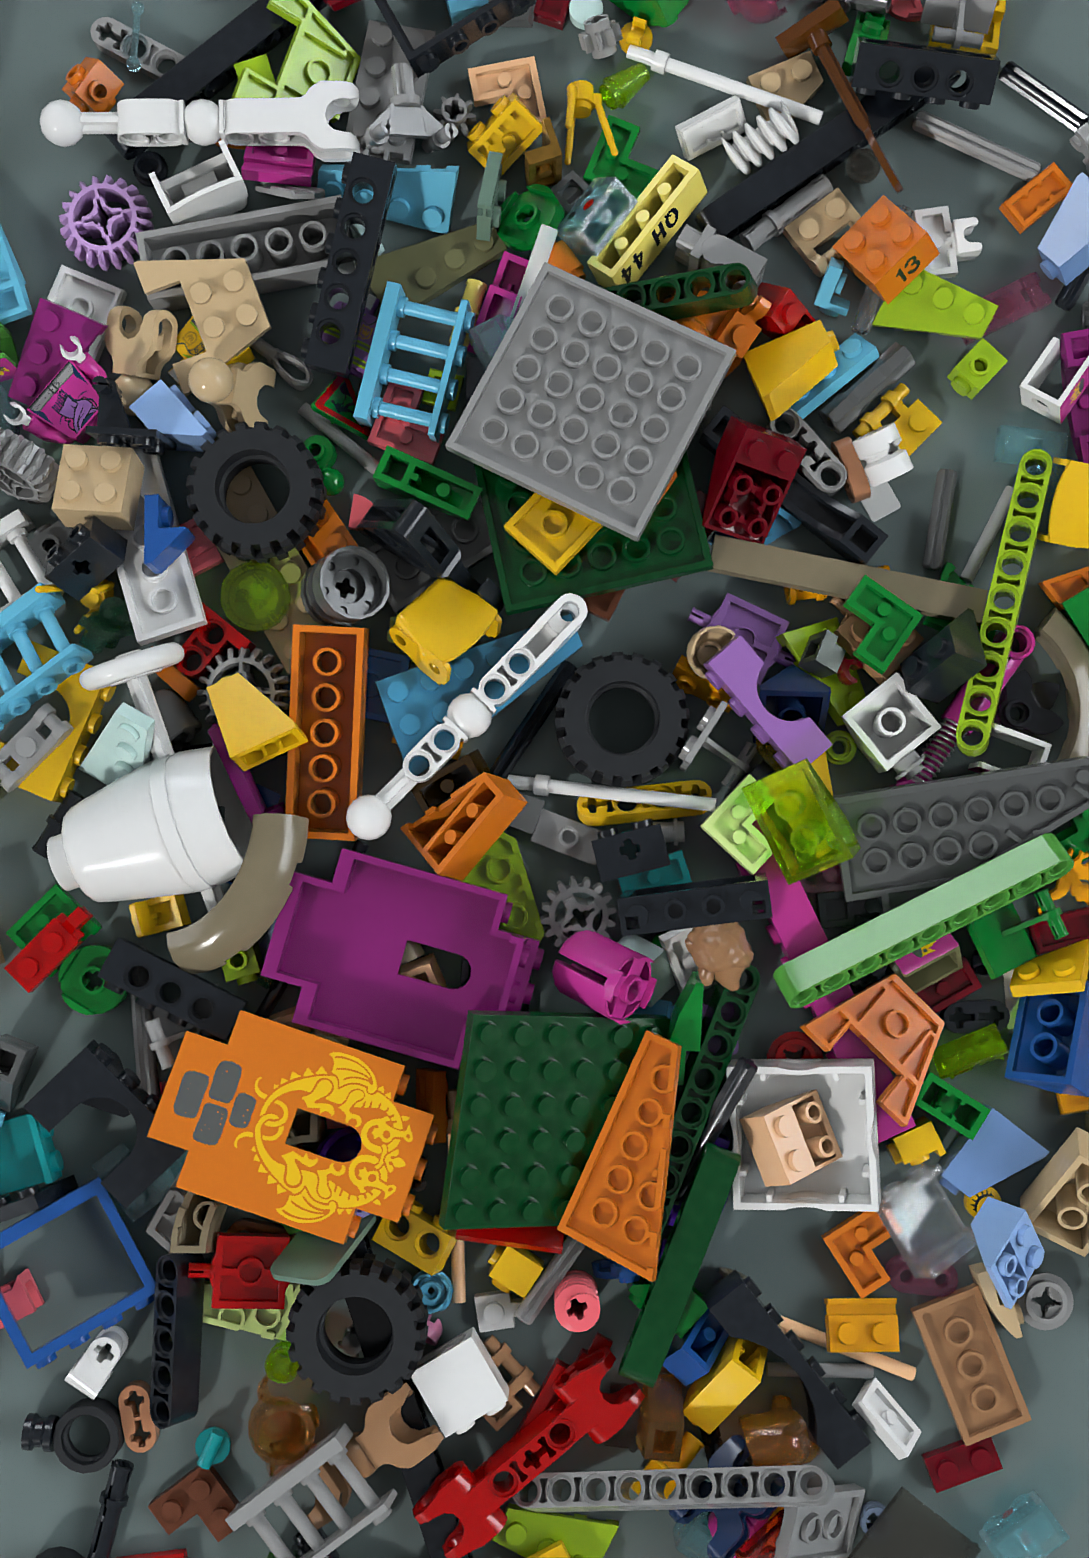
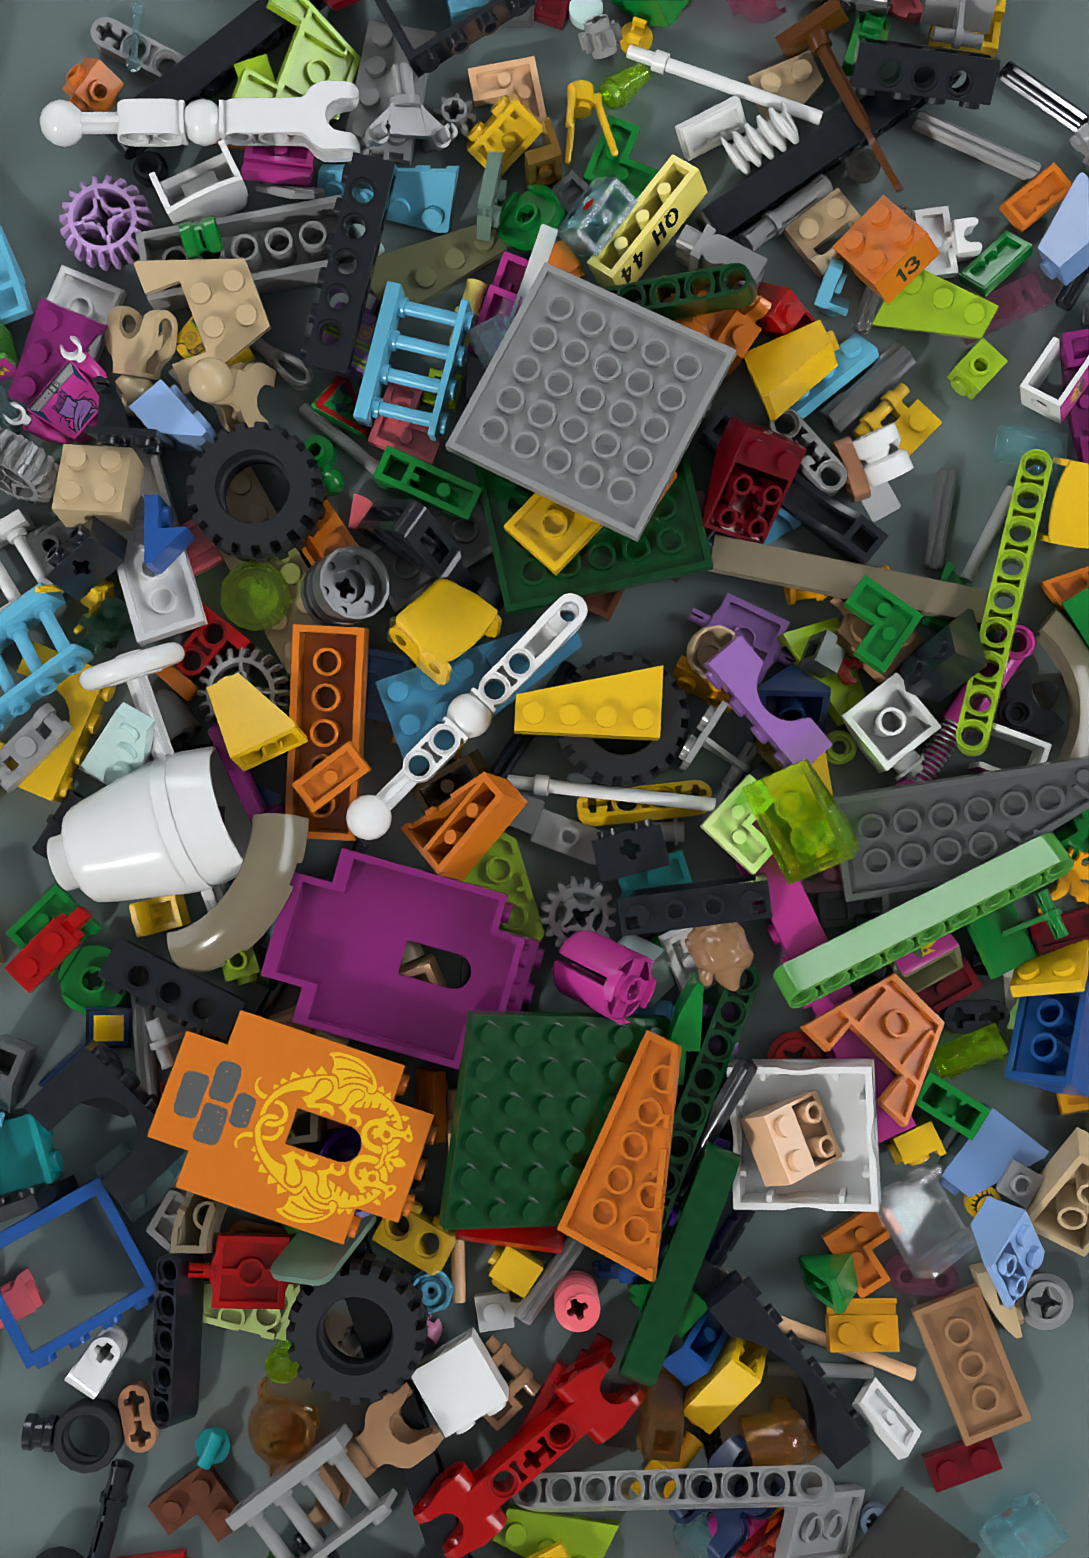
none -> piece [38,1006,132,1087]
none -> green wheel [179,215,224,259]
none -> orange plate [291,741,371,813]
none -> yellow wedge [514,665,664,741]
none -> black axle [705,1208,755,1267]
none -> green slope [798,1254,859,1314]
none -> green plate [958,230,1033,297]
none -> light grey bracket [996,1160,1045,1208]

